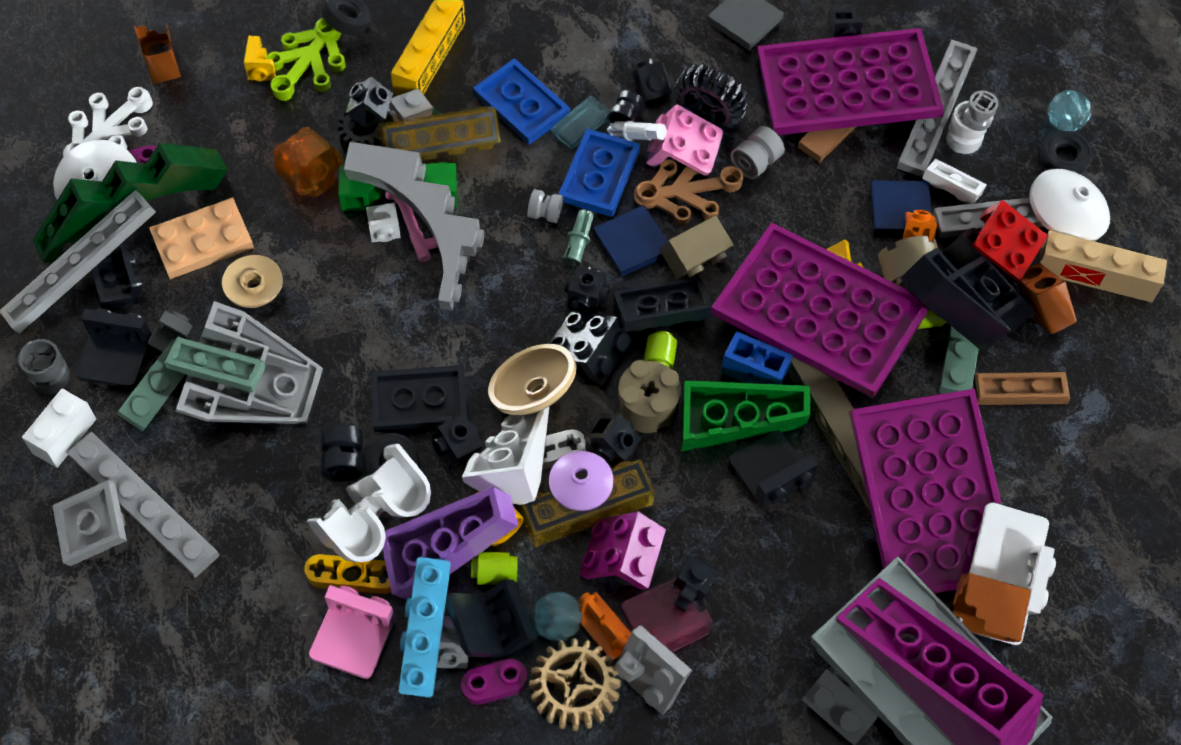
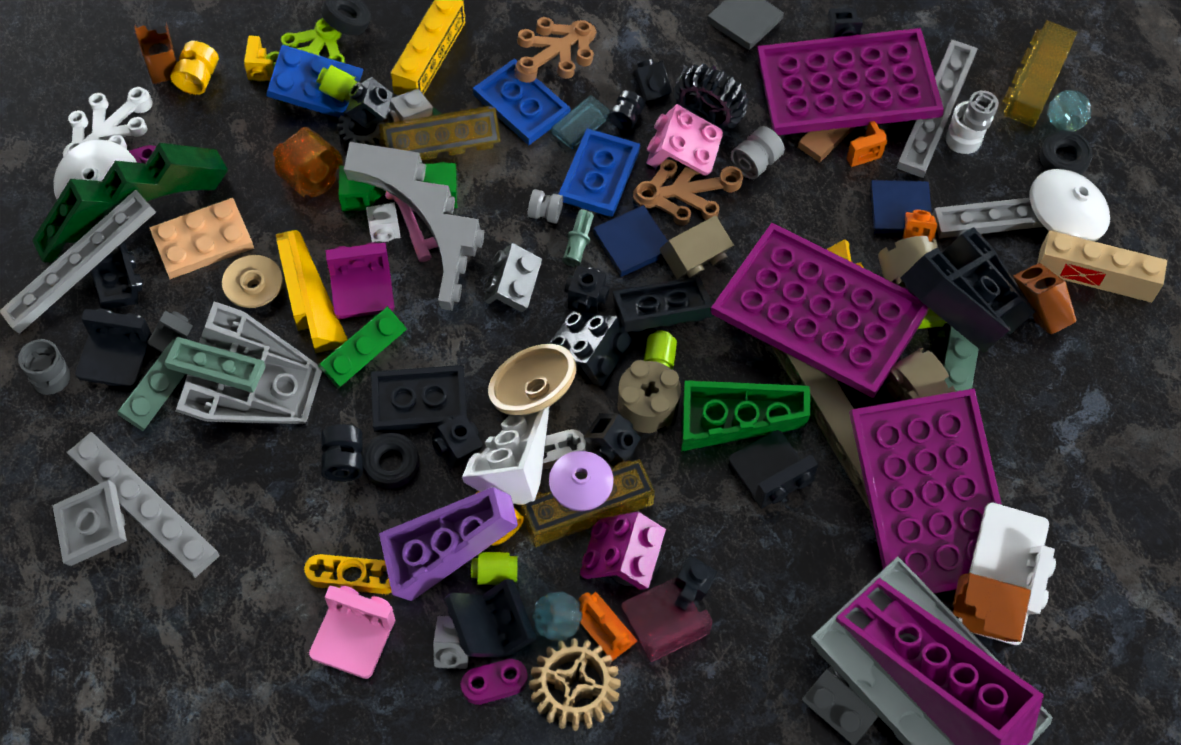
white brick [22,389,96,468] -> none
white piece [307,444,431,562] -> none
medium azure bracket [399,557,451,697] -> none
white piece [607,121,667,141] -> none
light grey hinge [615,625,692,715] -> none
blue brick [721,331,793,385] -> none
white plate [922,159,986,204] -> none
red bracket [972,200,1048,281] -> none
medium nougat tile [973,372,1070,405] -> none
none -> yellow wheel [171,41,219,95]
none -> blue plate [266,45,363,118]
none -> yellow wedge [276,230,348,353]
none -> lime brick [316,65,358,102]
none -> green plate [318,306,407,388]
none -> magenta bracket [325,242,395,319]
none -> bracket [484,243,542,312]
none -> medium nougat plant [515,17,596,83]
none -> orange bracket [846,121,887,167]
none -> dark tan brick [886,348,955,401]
none -> clear yellow brick [1002,20,1078,127]

